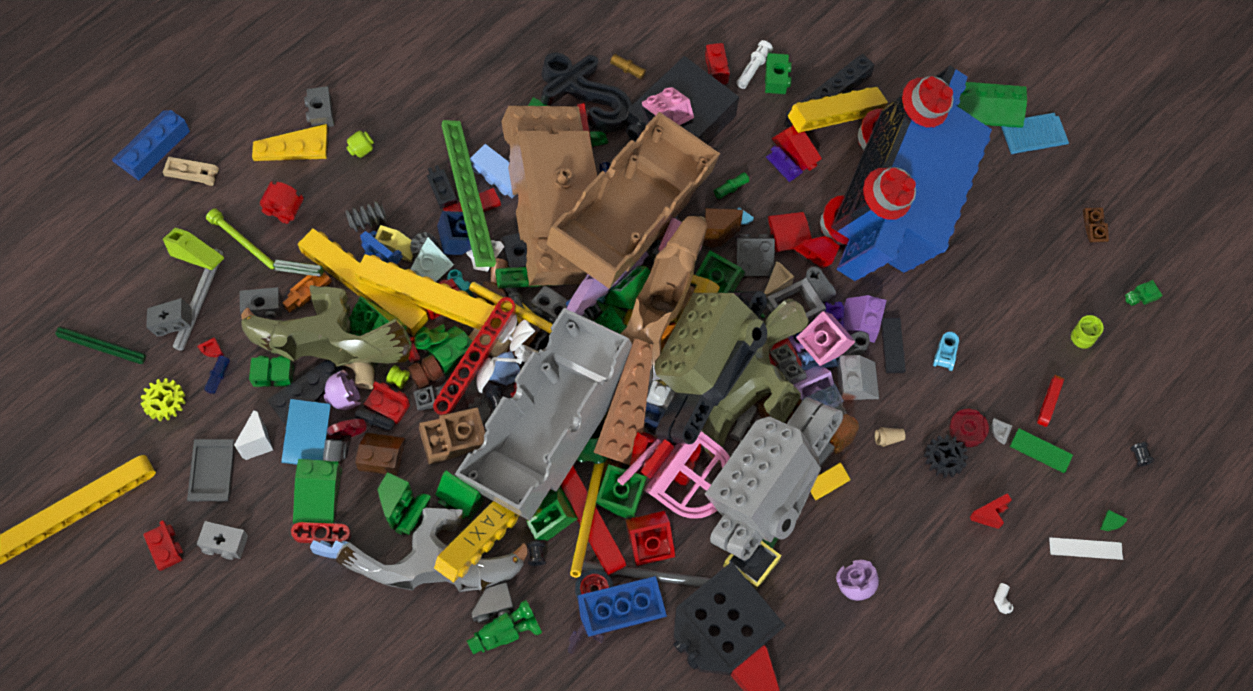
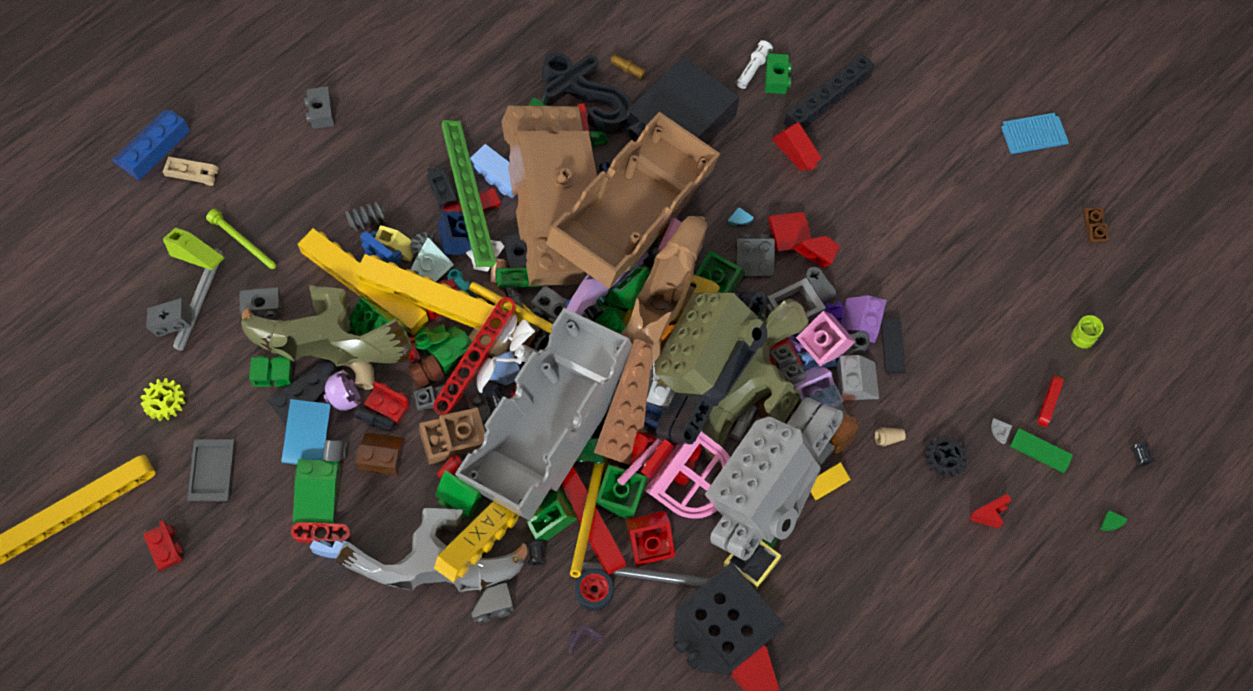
dark green axle [55,326,146,364] -> none
red tile [197,337,224,358] -> none
light grey brick [197,521,248,560] -> none
clear blue axle [204,356,230,394] -> none
white slope [234,411,273,460] -> none
yellow wing [252,124,328,161] -> none
red brick [260,182,304,224] -> none
axle [273,259,325,277] -> none
orange hinge [283,272,332,313] -> none
dark red tile [327,419,367,440] -> none
lime head [346,131,374,158] -> none
green slope [377,472,414,530] -> none
lime wheel [386,365,410,389] -> none
green slope [395,494,431,535] -> none
green piece [466,600,542,655] -> none
blue slope [578,576,667,637] -> none
bright pink bracket [642,87,694,125] -> none
reddish brown slope [703,208,743,248] -> none
red brick [705,43,730,85] -> none
green pin [714,172,749,200] -> none
tan slope [764,262,794,298] -> none
dark purple hinge [766,145,803,182] -> none
yellow brick [788,87,888,133] -> none
piece [820,65,992,281] -> none
lavender cylinder [836,560,879,601] -> none
medium azure piece [933,332,959,371] -> none
dark red tile [949,408,989,447] -> none
green slope [957,82,1027,128] -> none
white arm [994,583,1013,614] -> none
white sticker [1049,538,1123,560] -> none
green plate [1125,280,1162,306] -> none
none -> red cone [436,455,463,480]

